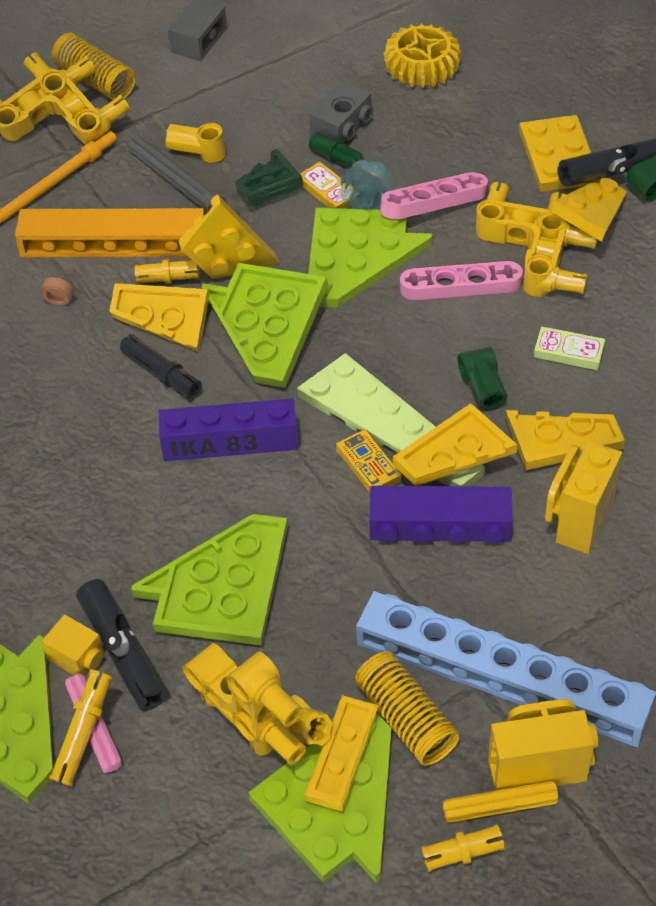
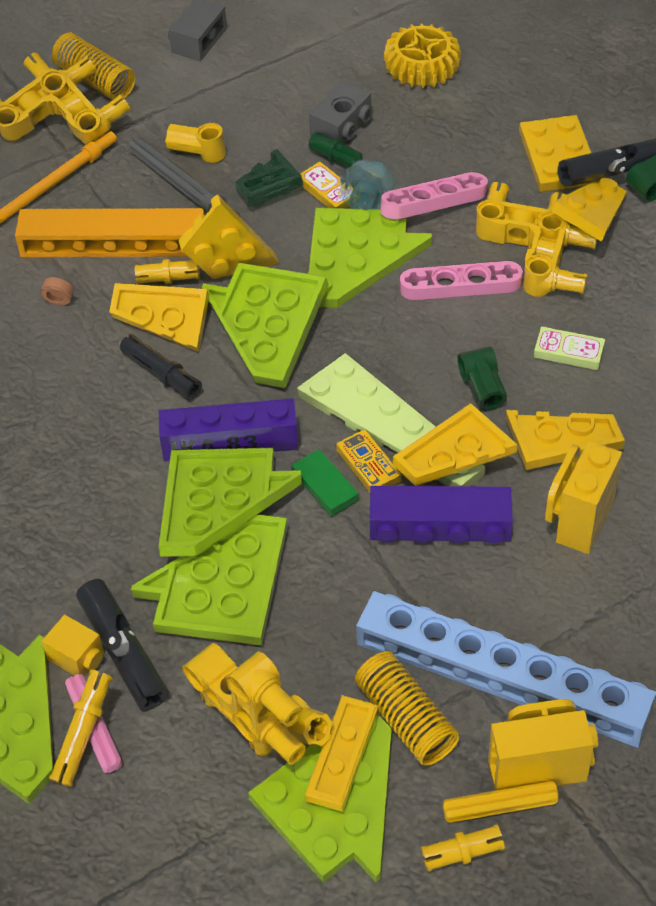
none -> lime wing [159,448,302,557]
none -> green tile [291,449,359,517]

